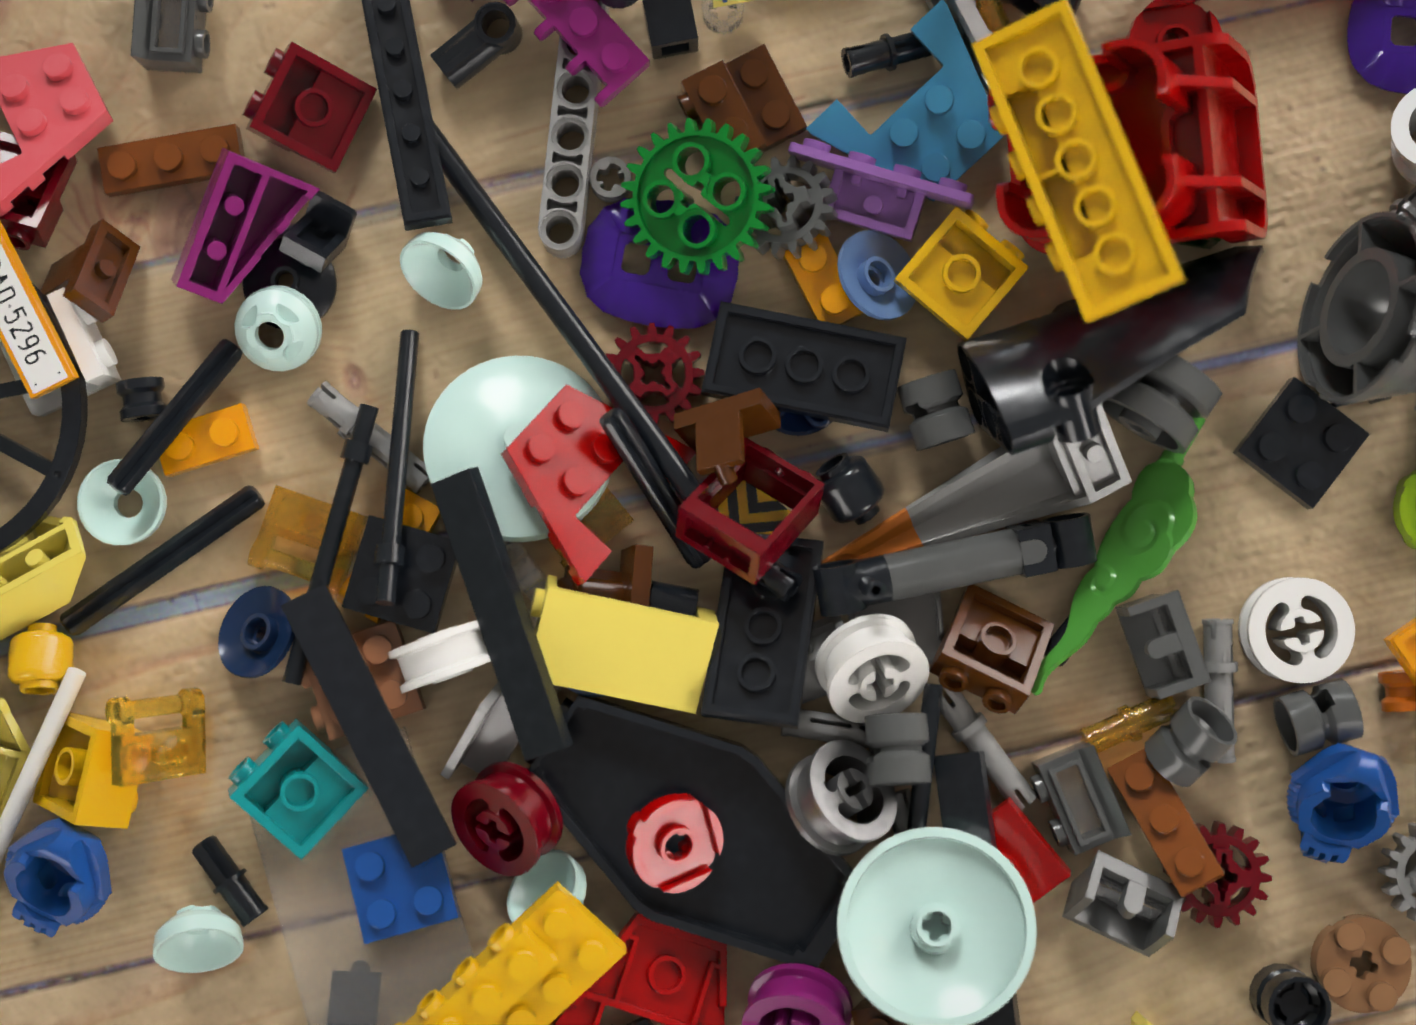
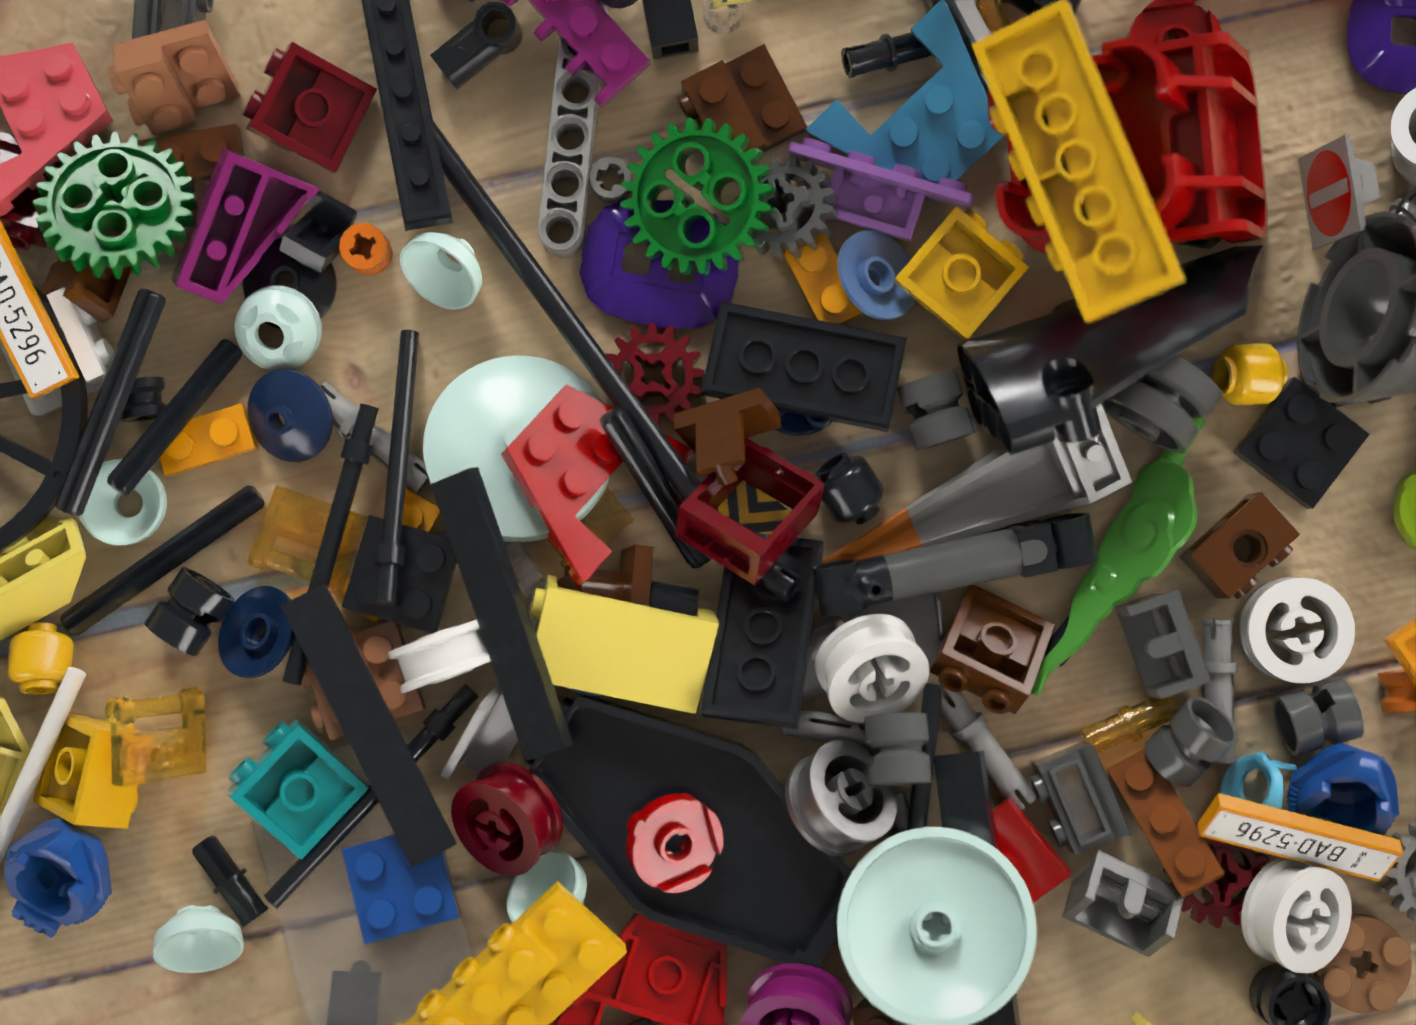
none -> green gear [33,132,198,279]
none -> black axle [55,288,166,516]
none -> nougat plate [109,19,241,135]
none -> black wheel [144,567,235,656]
none -> dark blue dish [247,369,333,462]
none -> black bar [264,684,479,908]
none -> orange wheel [339,223,393,276]
none -> reddish brown brick [1179,492,1300,599]
none -> tile [1197,793,1403,882]
none -> yellow head [1212,343,1288,406]
none -> medium azure piece [1219,751,1297,809]
none -> white wheel [1241,858,1352,974]
none -> light grey piece [1298,134,1380,250]

